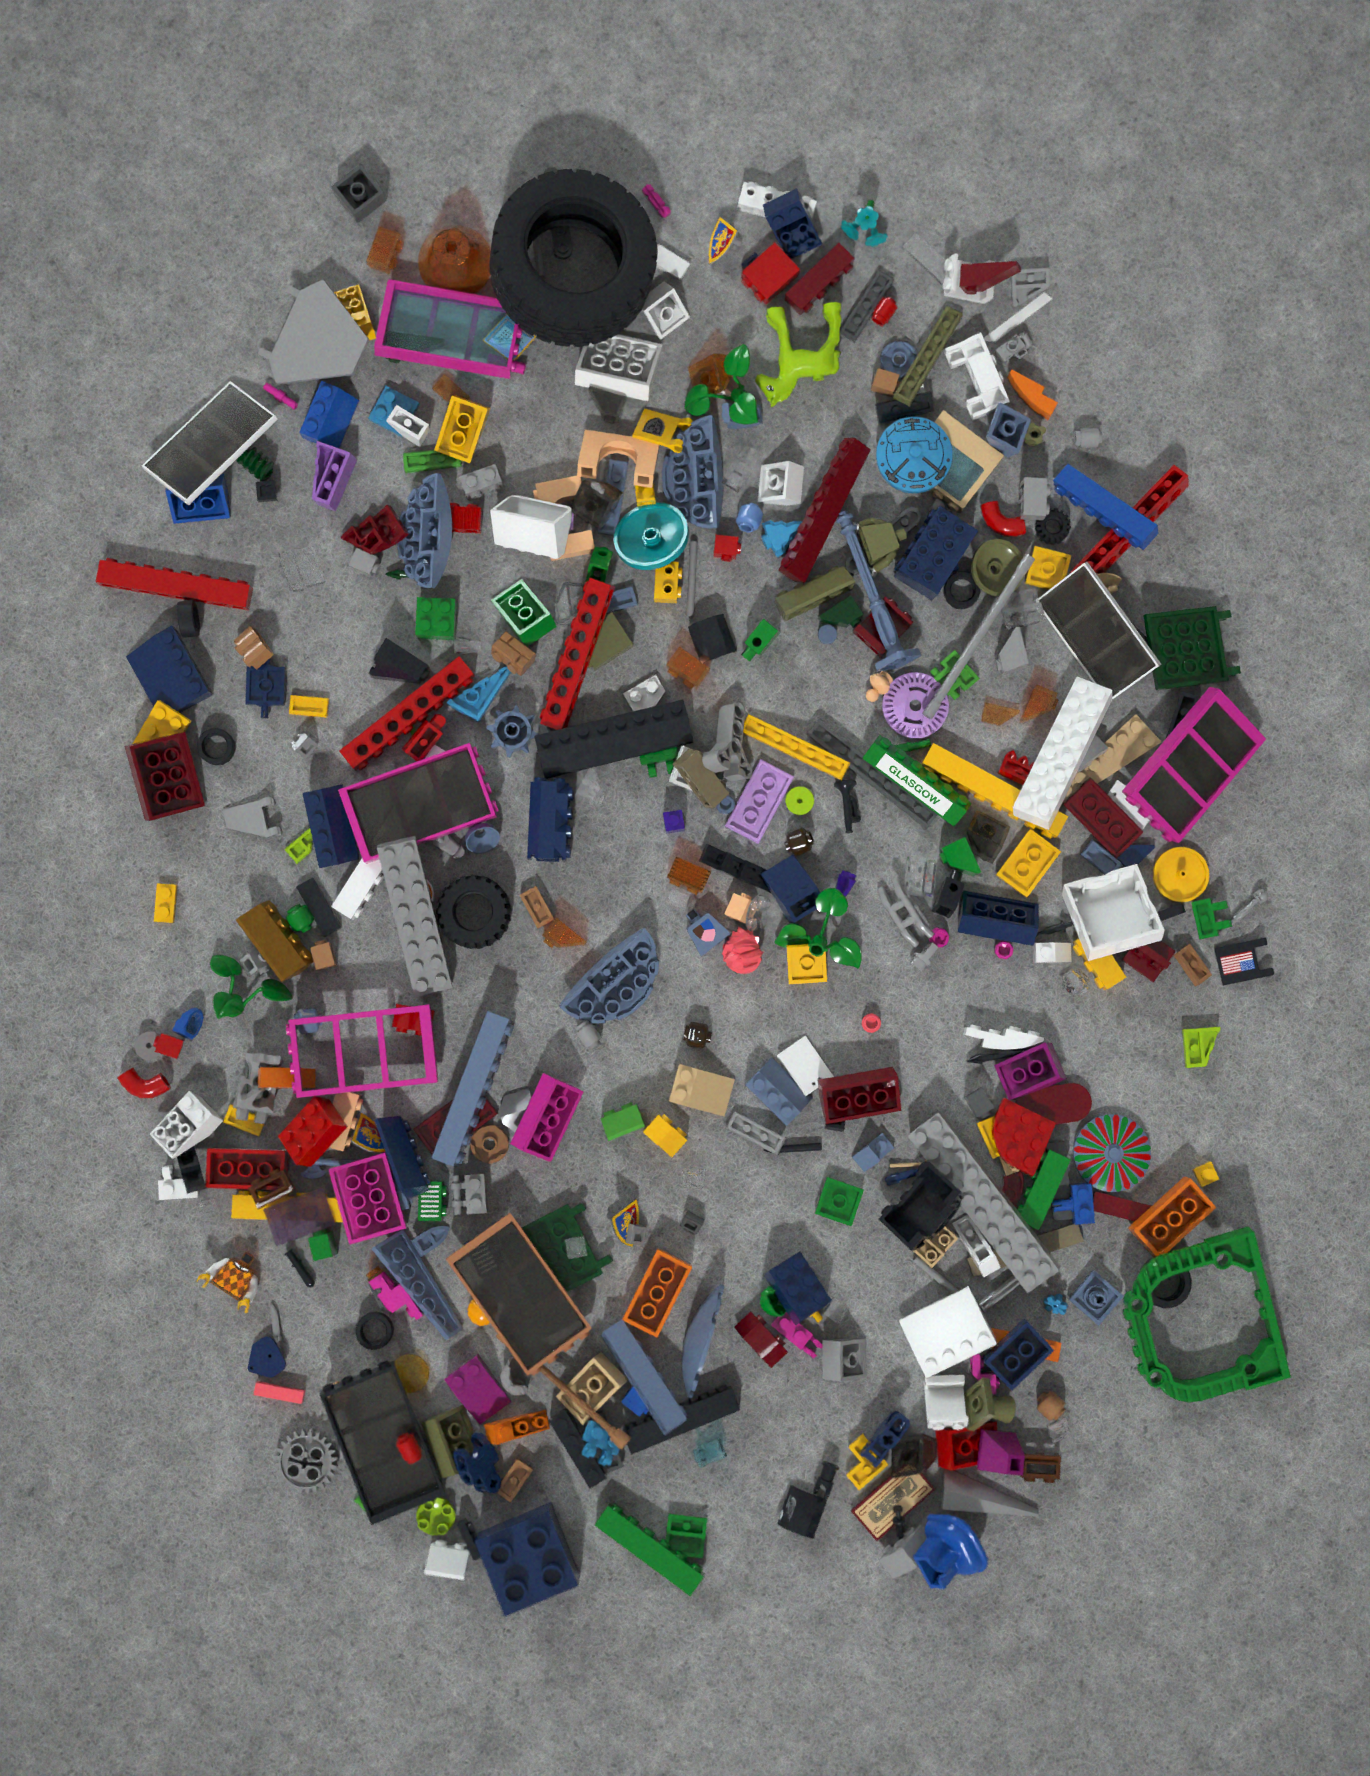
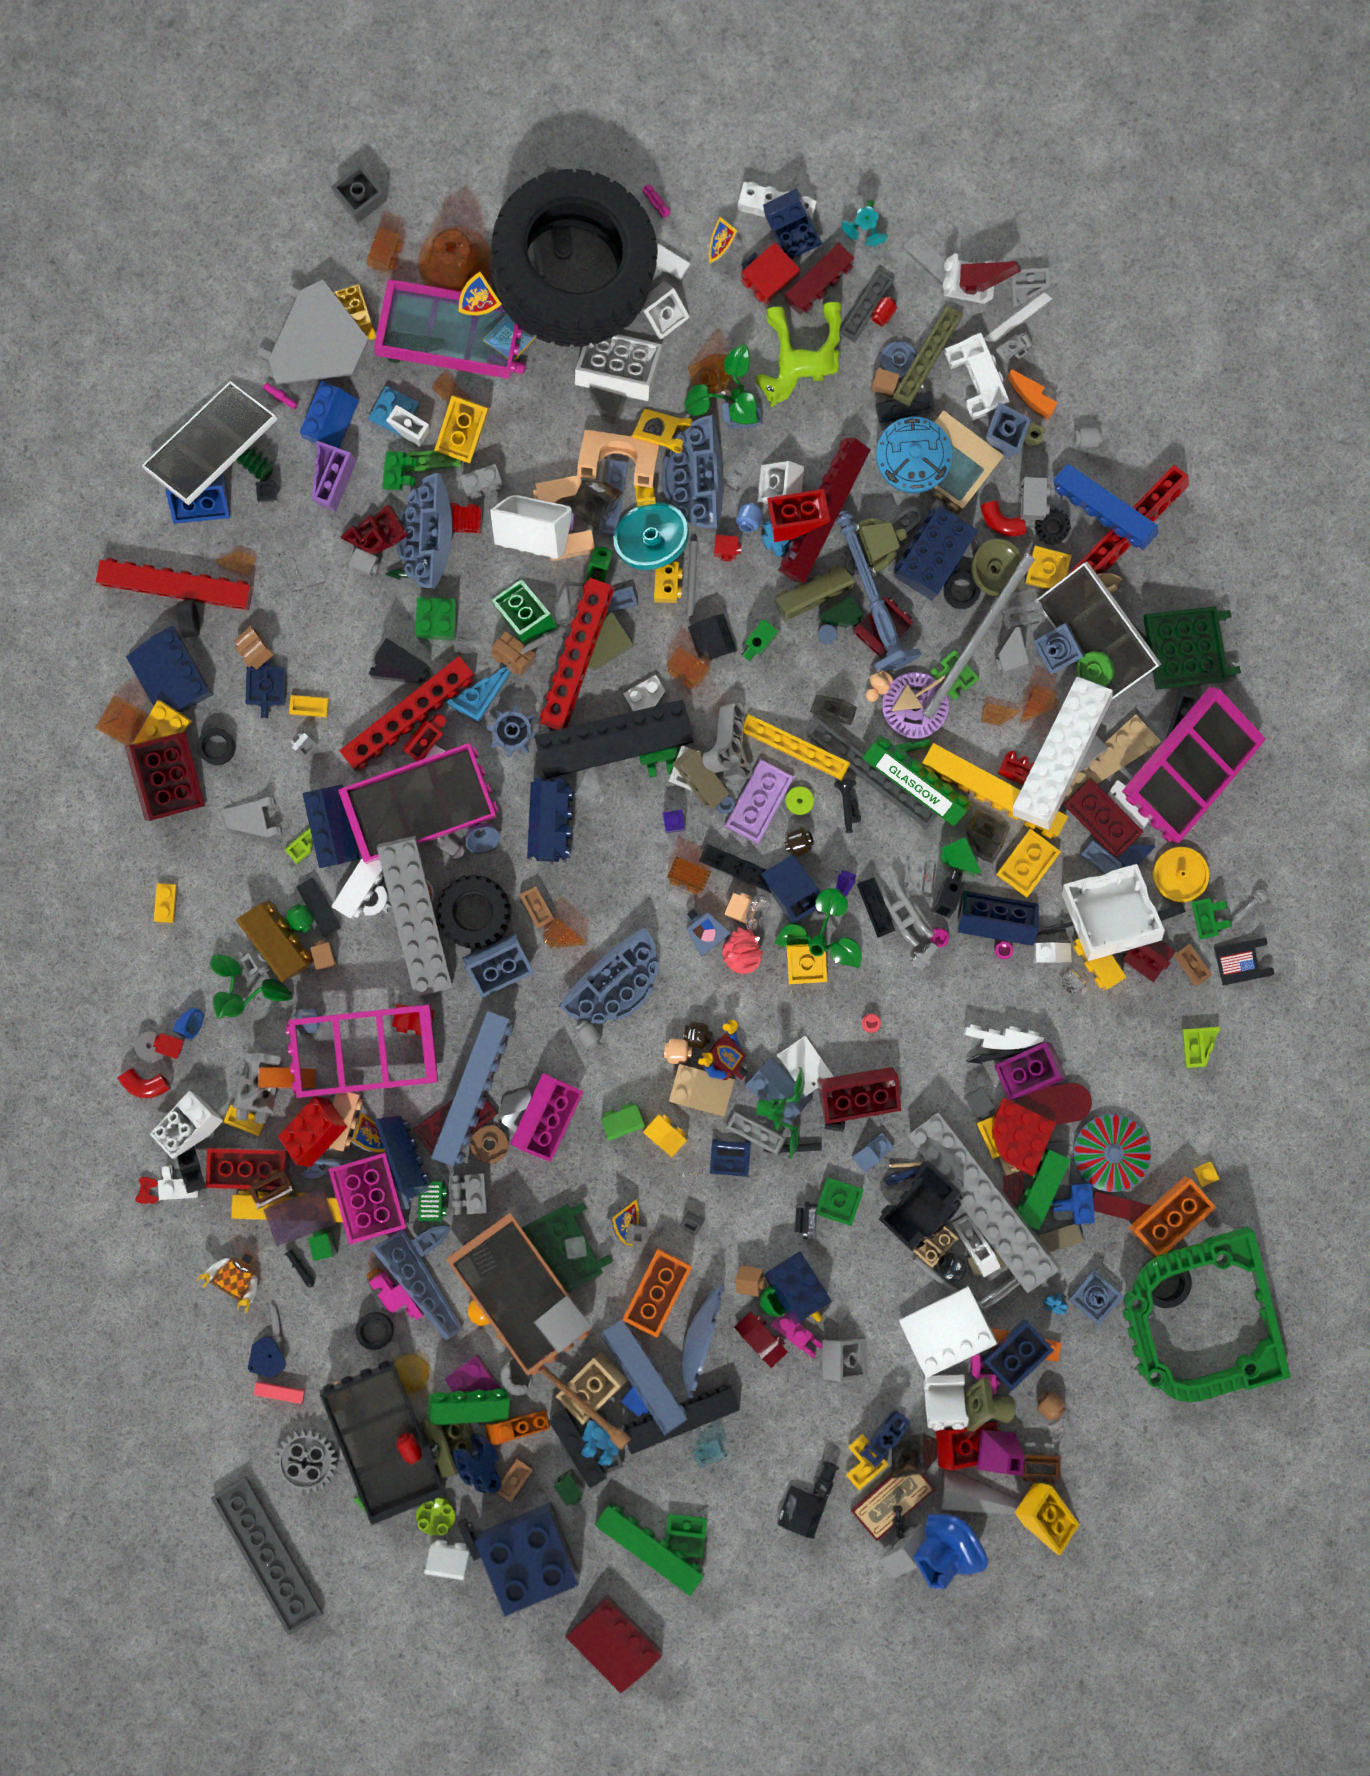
none -> clear orange slope [95,695,147,745]
none -> red piece [135,1177,159,1204]
none -> dark grey plate [211,1476,324,1636]
none -> clear orange tile [216,551,256,576]
none -> white piece [363,886,392,916]
none -> green plate [382,451,418,491]
none -> black plate [421,1439,441,1467]
none -> green brick [427,1389,510,1425]
none -> shield [458,271,502,315]
none -> sand blue brick [462,933,534,998]
none -> light grey piece [521,626,566,654]
none -> light grey slope [534,1296,591,1354]
none -> dark green brick [553,1468,584,1506]
none -> dark red slope [566,1594,663,1694]
none -> light nougat head [664,1039,692,1065]
none -> torso [698,1020,748,1080]
none -> dark blue plate [710,1139,751,1177]
none -> medium nougat brick [735,1265,767,1297]
none -> green plant [756,1067,805,1159]
none -> red slope [767,489,830,542]
none -> black piece [795,1201,817,1240]
none -> clear smoke slope [810,694,858,725]
none -> black tile [857,877,896,938]
none -> tan piece [891,676,946,711]
none -> black head [937,1253,966,1282]
none -> yellow slope [1015,1482,1080,1555]
none -> sand blue plate [1033,623,1085,675]
none -> bright green tile [1076,651,1115,687]

